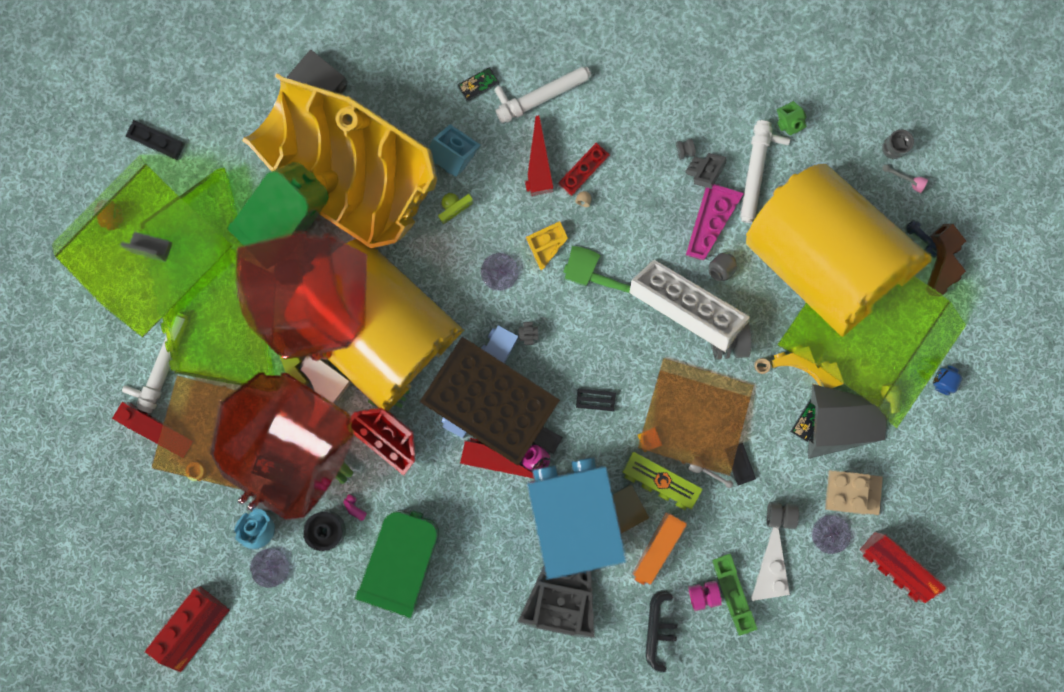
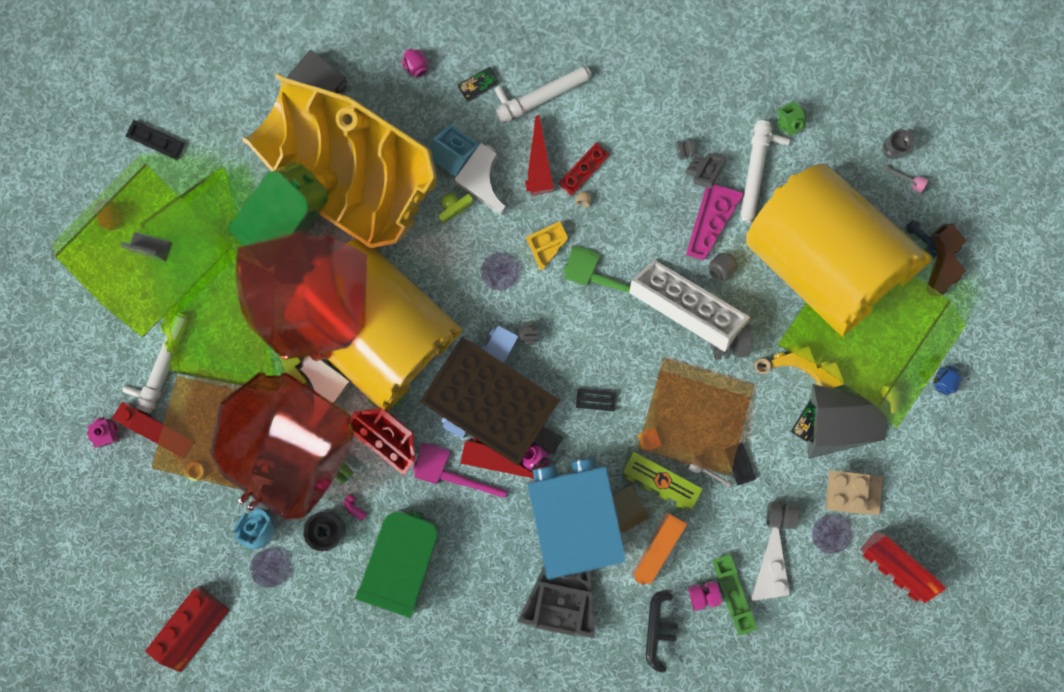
none -> dark pink brick [87,417,119,448]
none -> dark pink head [401,48,429,78]
none -> dark pink piece [413,443,507,498]
none -> white arch [454,143,506,215]

